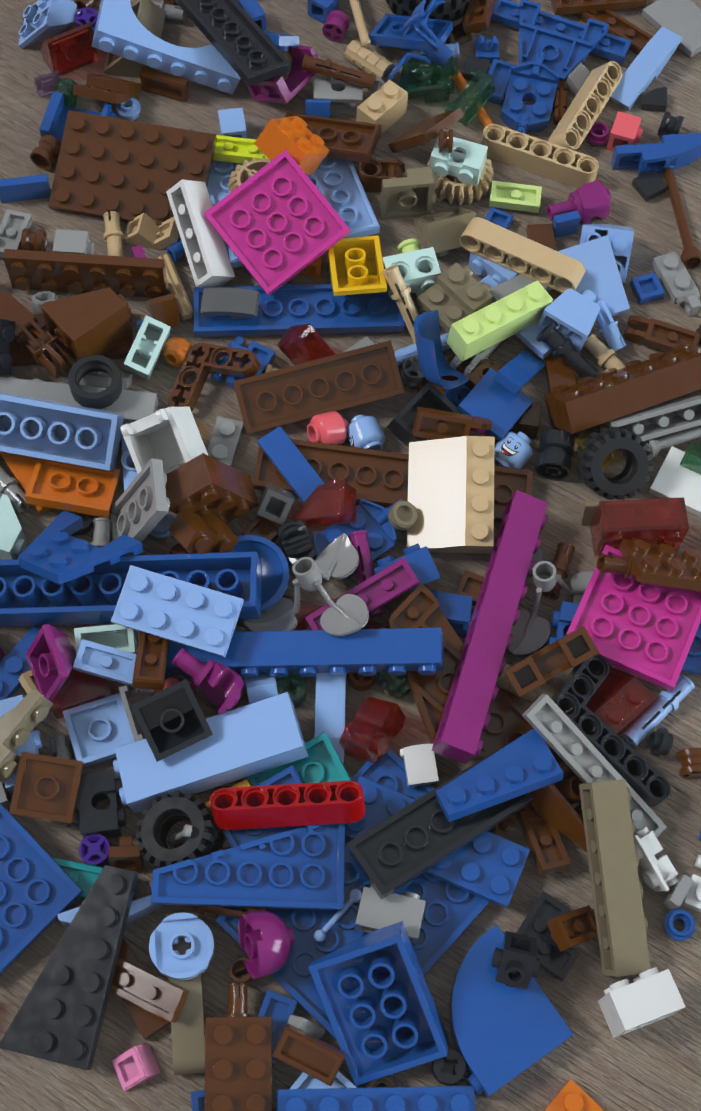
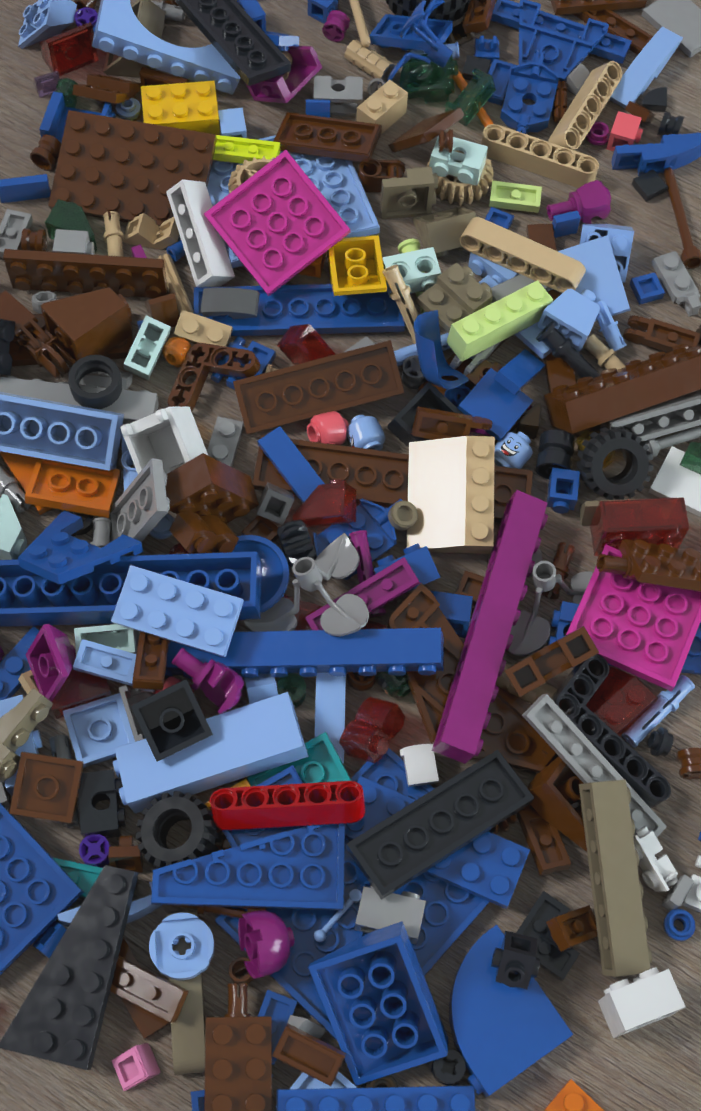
light grey hinge [169,824,192,845] -> none
orange brick [254,116,330,175] -> none
reddish brown pin [301,54,376,91] -> none
blue wing [436,728,563,822] -> none
none -> blue tile [33,921,67,959]
none -> clear green slope [45,199,97,253]
none -> yellow brick [141,80,220,135]
none -> tan plate [173,309,233,347]
none -> blue brick [547,468,580,514]
none -> reddish brown plate [624,101,656,124]

